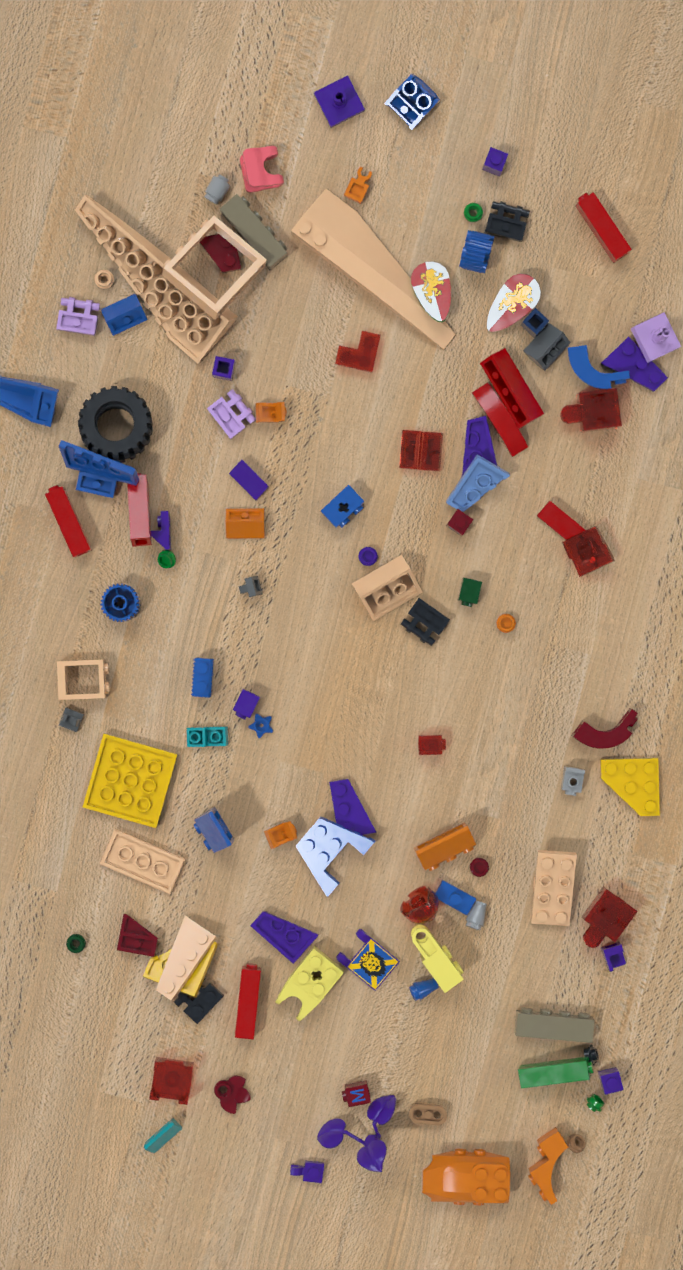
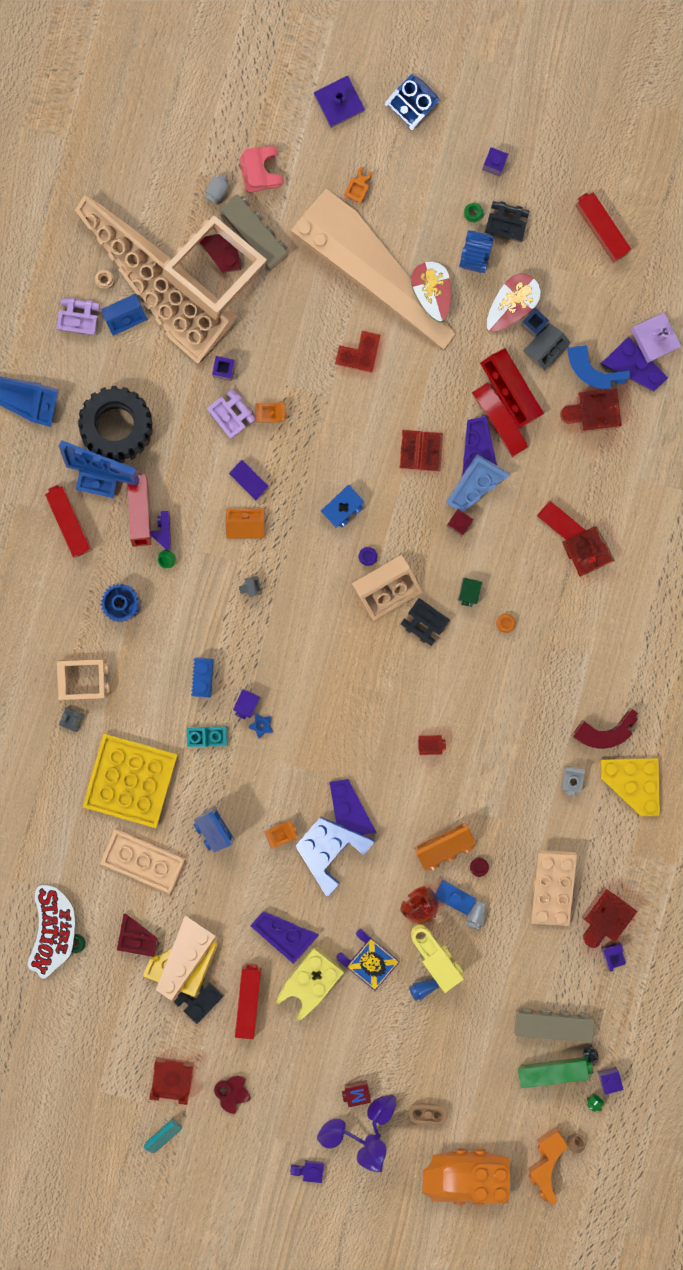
none -> sticker [28,885,75,979]

